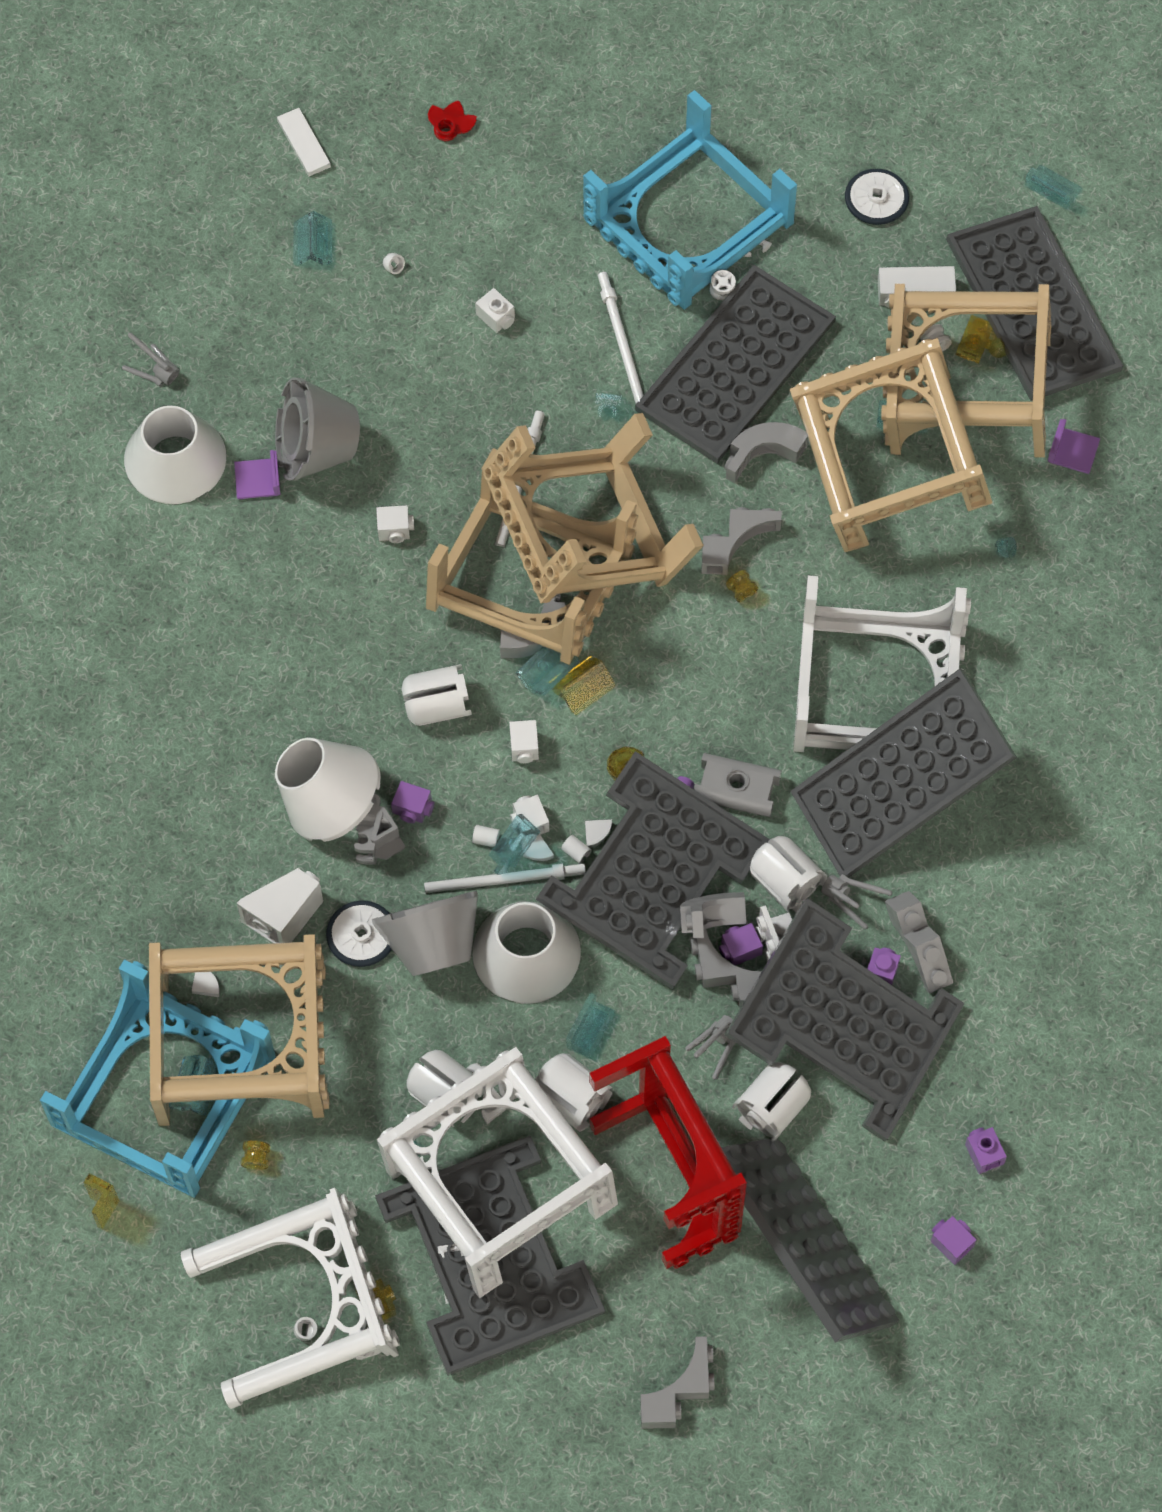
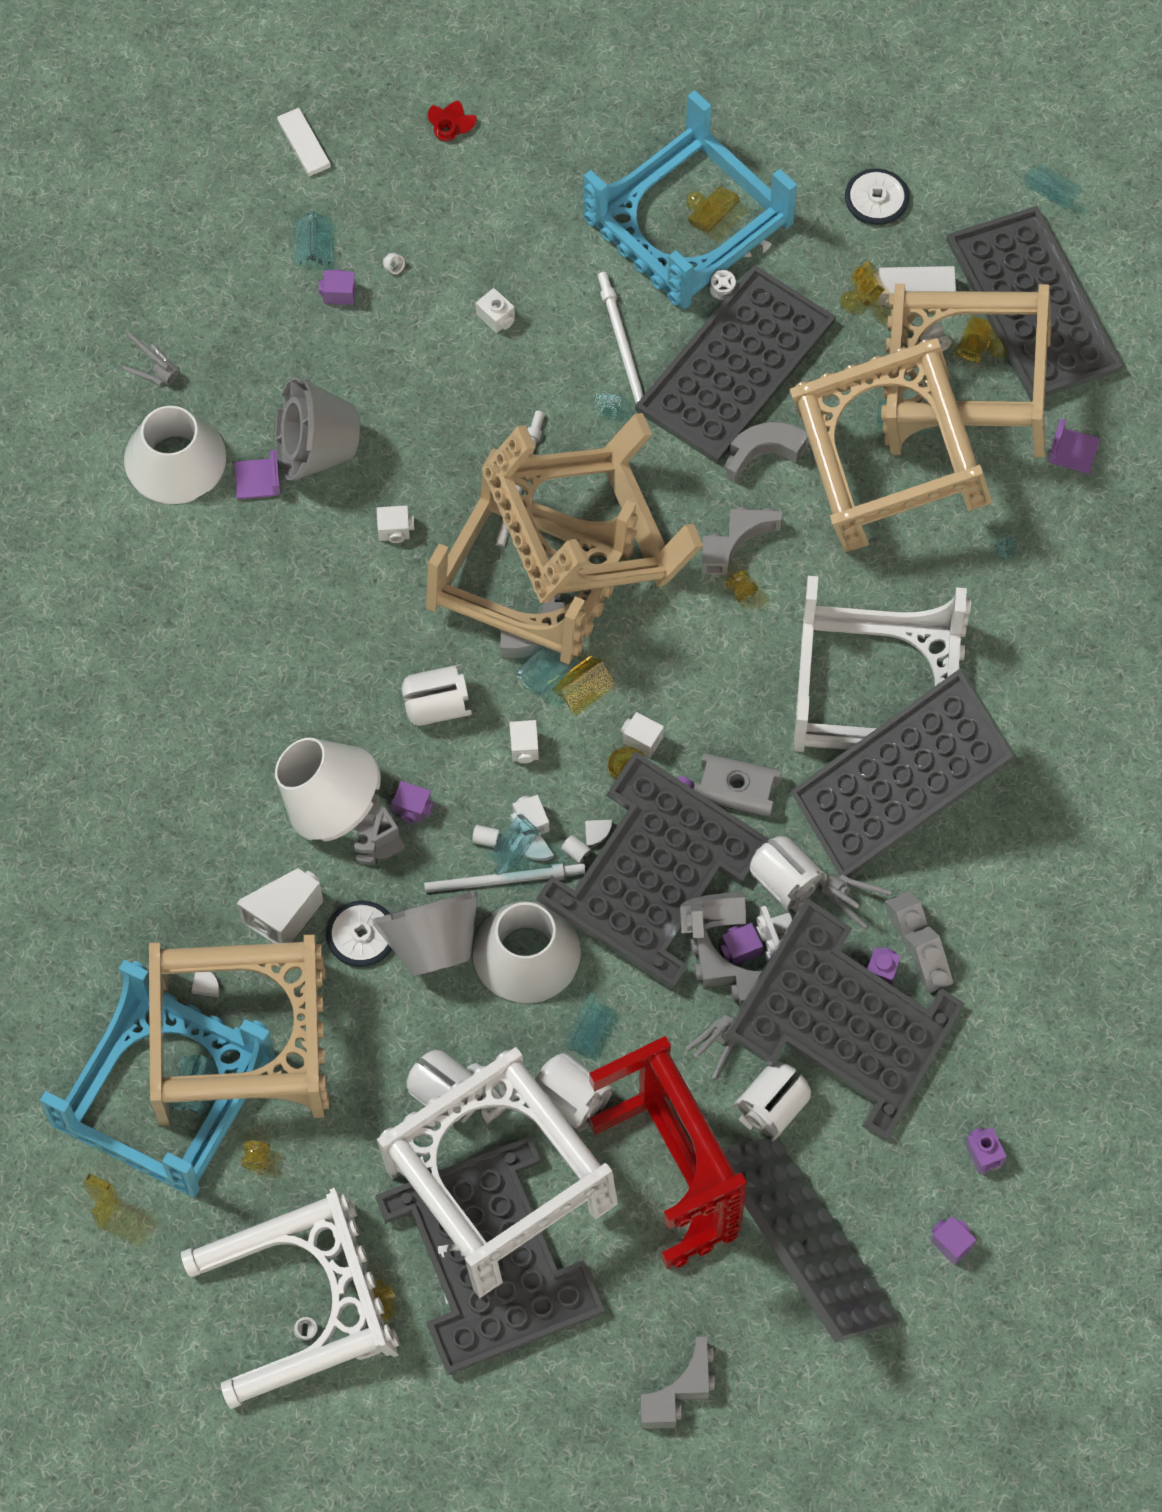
none -> medium lavender brick [319,269,356,305]
none -> white brick [621,712,664,758]
none -> clear yellow plate [686,186,740,233]
none -> clear yellow plate [840,261,885,311]

